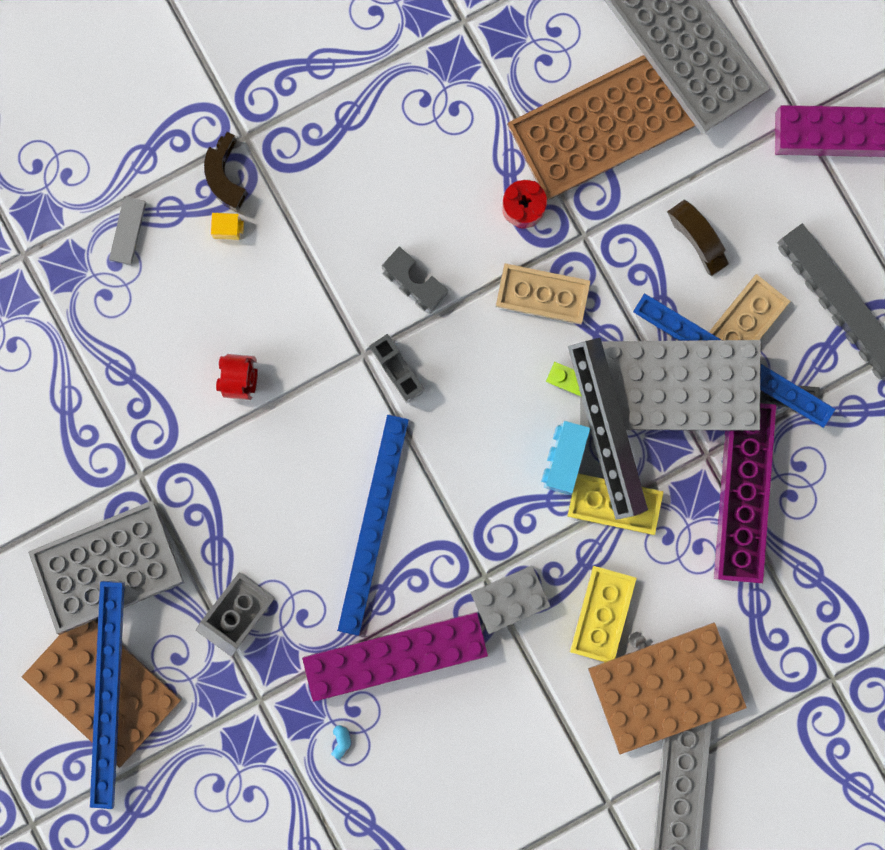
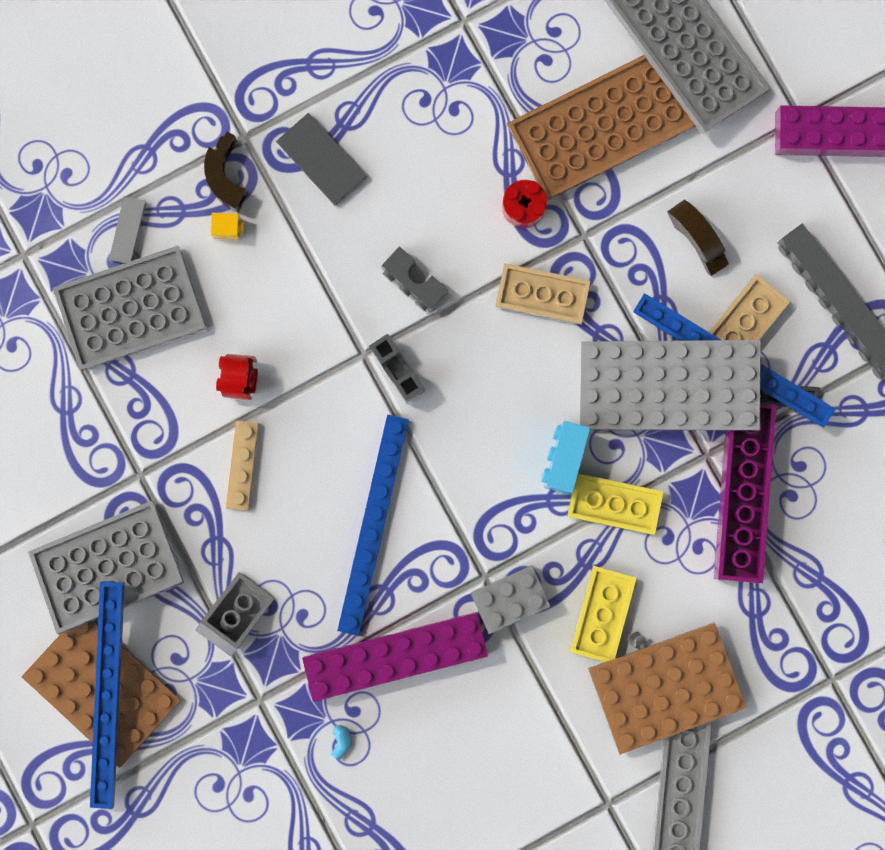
lime plate [546,361,581,396] -> none
dark grey brick [568,338,648,520] -> none
none -> light grey plate [53,246,207,371]
none -> tan plate [226,420,259,511]
none -> dark grey tile [276,113,367,206]

